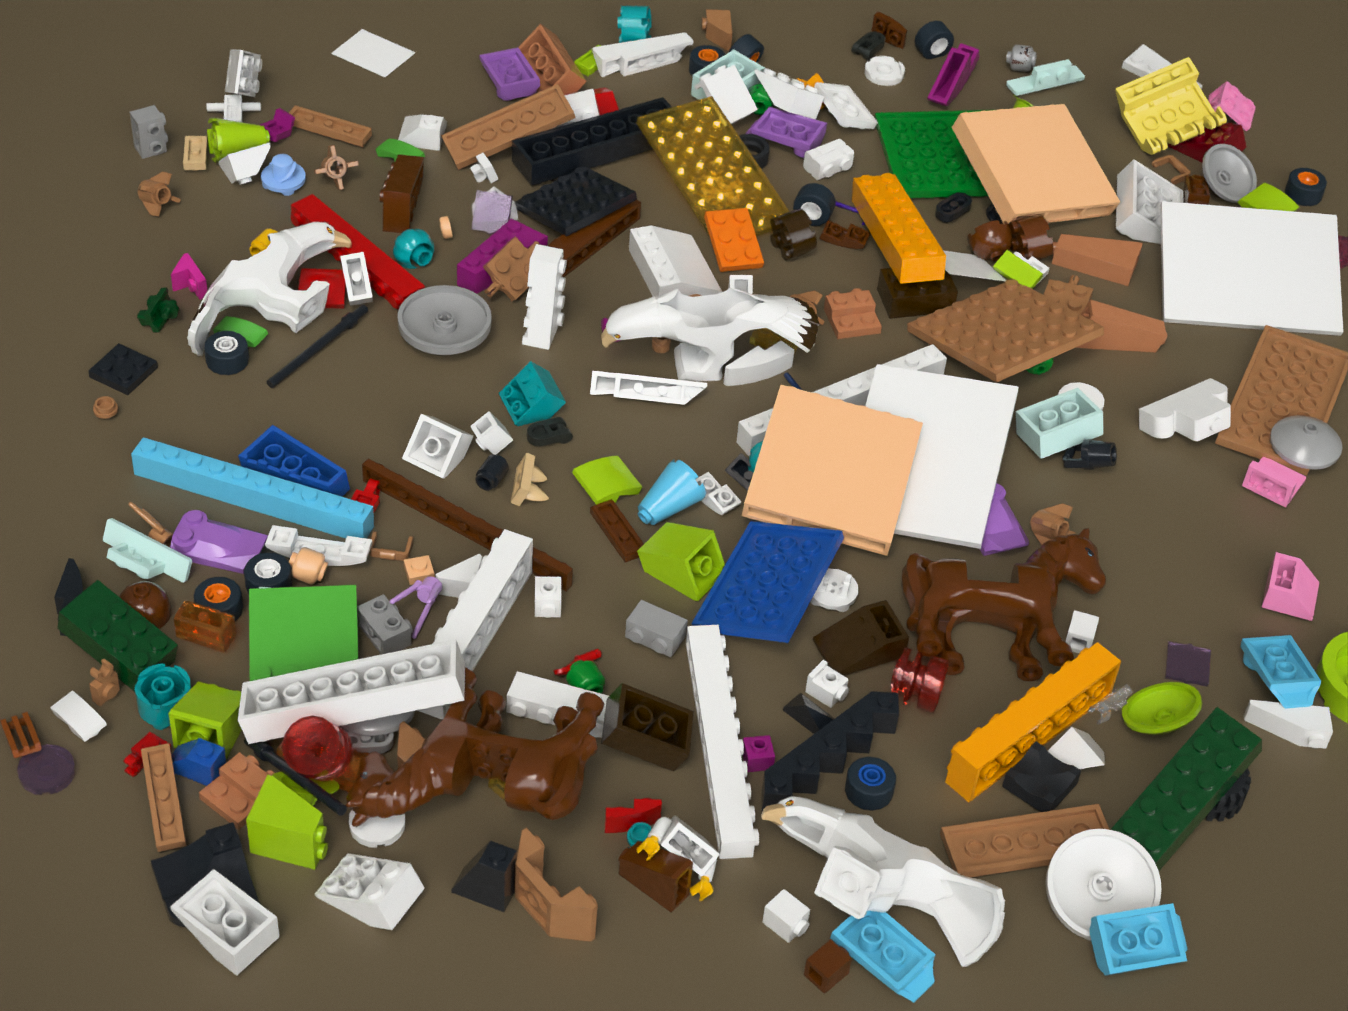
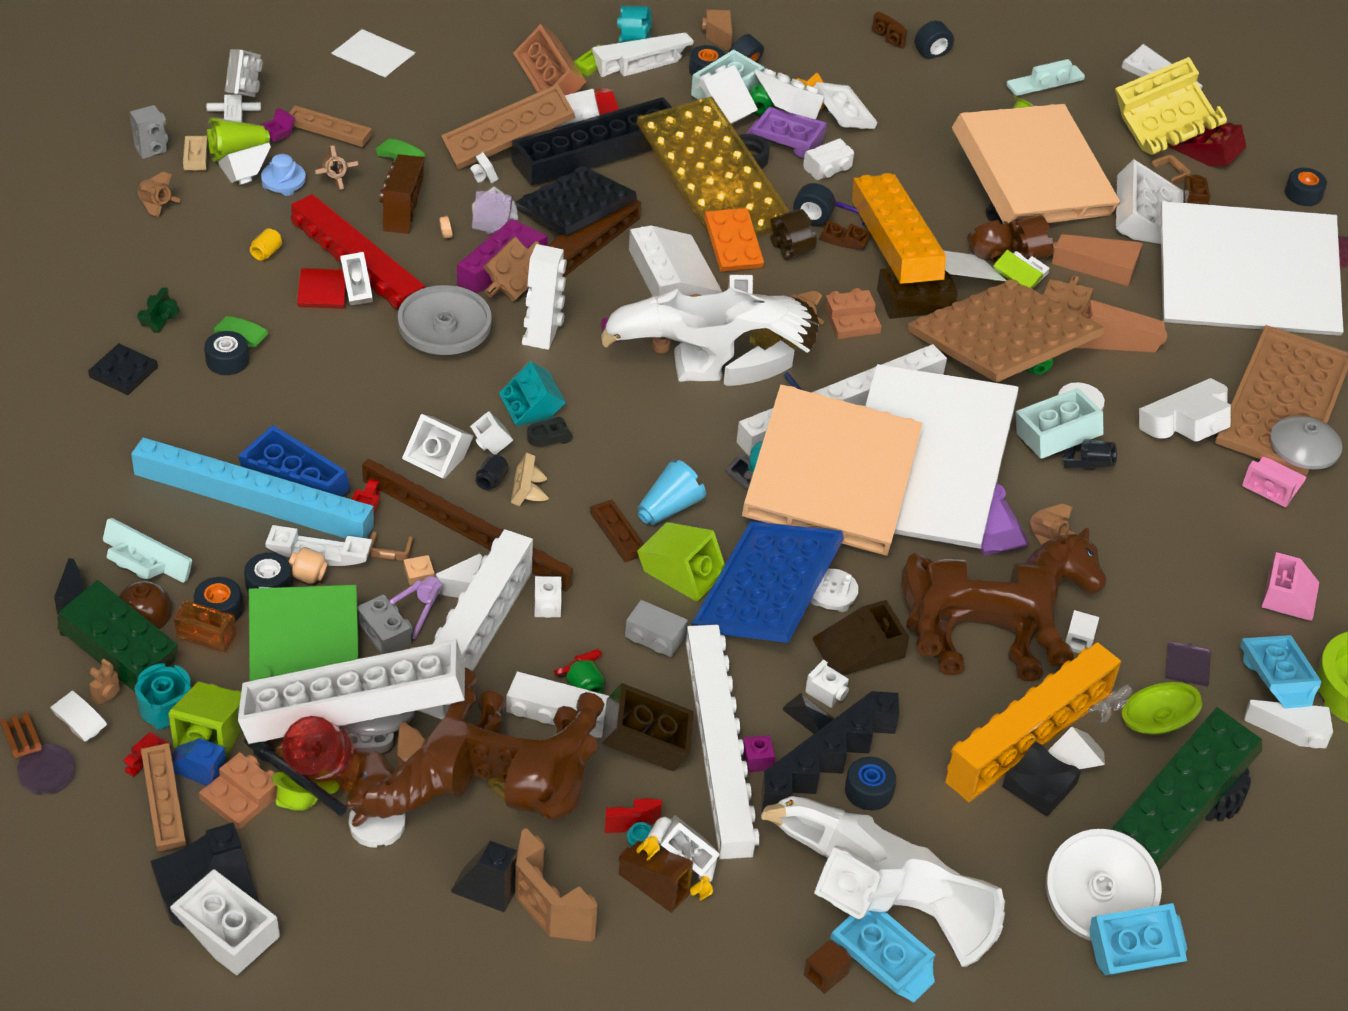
medium nougat plate [93,396,118,419] -> none
medium nougat plant [128,502,173,547] -> none
medium lavender slope [170,510,268,574] -> none
dark pink slope [171,253,207,300] -> none
white animal [187,222,352,356] -> none
lime slope [246,775,328,870] -> none
black bar [267,305,368,388] -> none
white slope [315,853,425,930] -> none
teal plant [393,229,435,269] -> none
white slope [398,115,447,151] -> none
medium lavender slope [479,48,540,101] -> none
lime slope [572,456,642,504] -> none
white wedge [590,371,707,405] -> none
white slope [695,472,741,515] -> none
white brick [763,889,810,943] -> none
pearl dark grey plate [852,31,885,61] -> none
white tile [864,56,905,86] -> none
green plate [874,110,991,198] -> none
clear red wheel [890,647,950,713] -> none
magenta slope [927,43,979,106] -> none
black plate [935,193,972,222] -> none
medium nougat plate [940,804,1110,877] -> none
light grey head [1006,45,1037,72] -> none
light grey dish [1202,144,1257,203] -> none
bright pink bracket [1208,81,1256,131] -> none
lime slope [1238,182,1299,212] -> none

